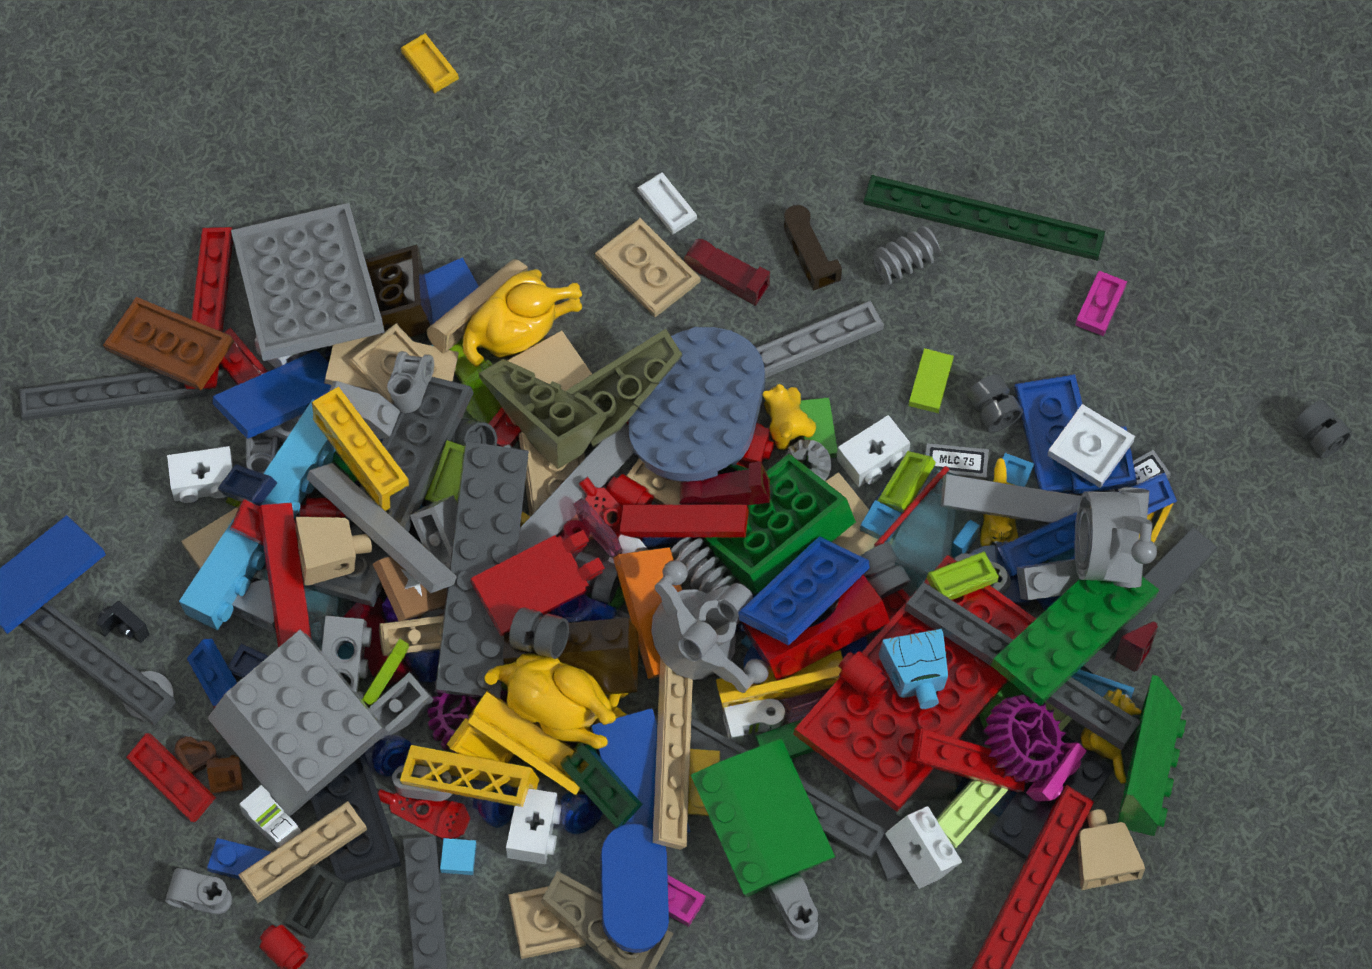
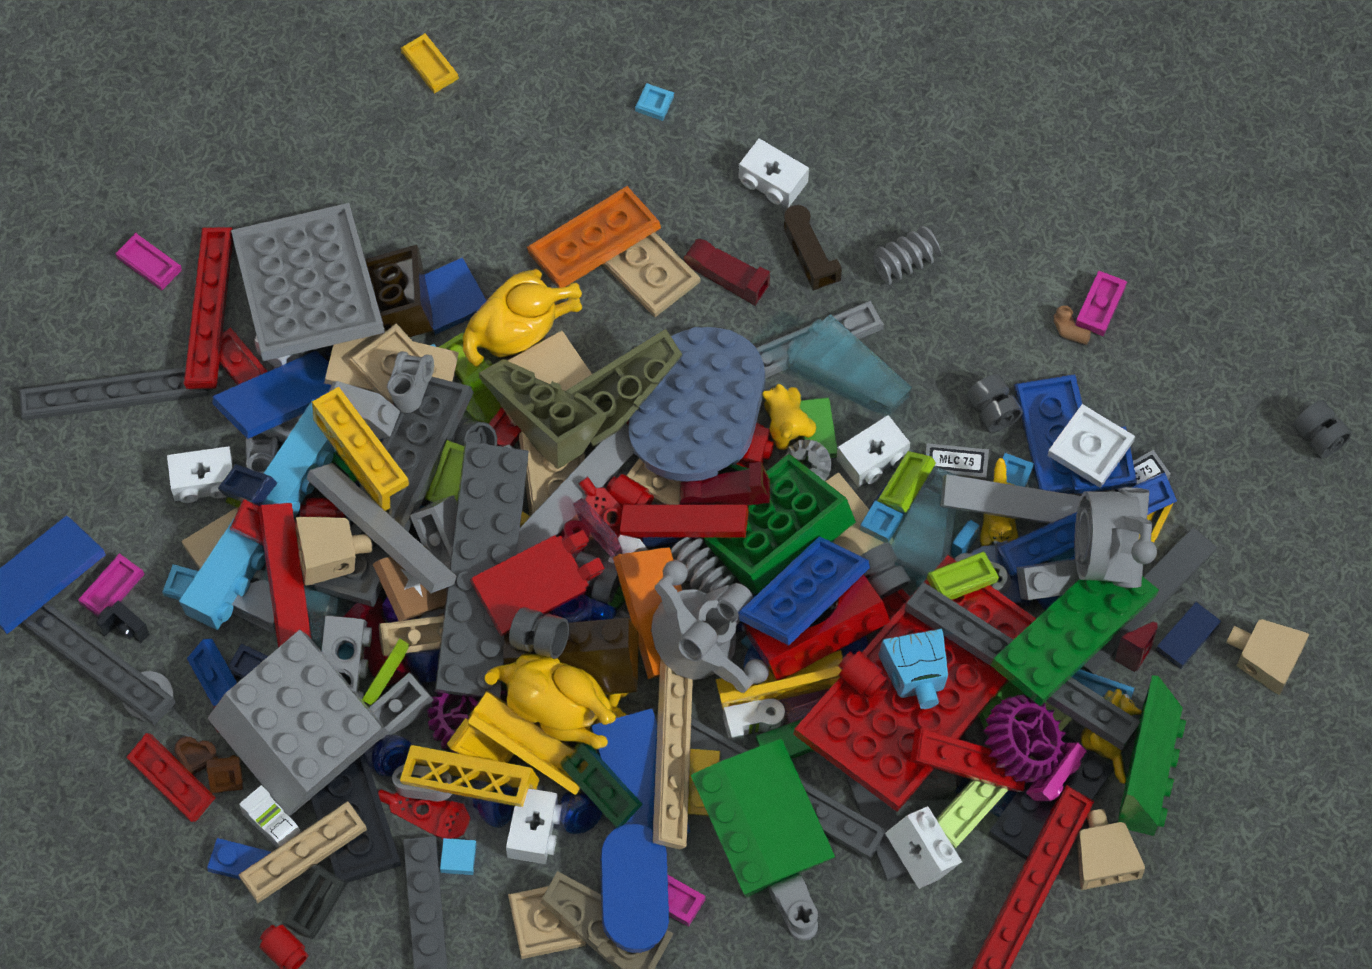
dark orange tile [103,297,234,391] -> none
light grey piece [165,868,232,914] -> none
tan brick [427,259,528,353] -> none
white tile [638,172,697,235] -> none
dark green tile [863,175,1105,261] -> none
red axle [874,466,950,547] -> none
lime tile [909,348,954,413] -> none
none -> dark pink tile [78,553,145,617]
none -> dark pink tile [115,233,182,291]
none -> medium azure tile [162,564,199,600]
none -> orange tile [527,186,661,288]
none -> medium azure tile [635,83,674,121]
none -> white brick [738,139,809,208]
none -> clear light blue slope [786,314,912,417]
none -> medium nougat arm [1054,306,1091,345]
none -> dark blue tile [1156,602,1221,669]
none -> tan torso [1226,619,1309,695]

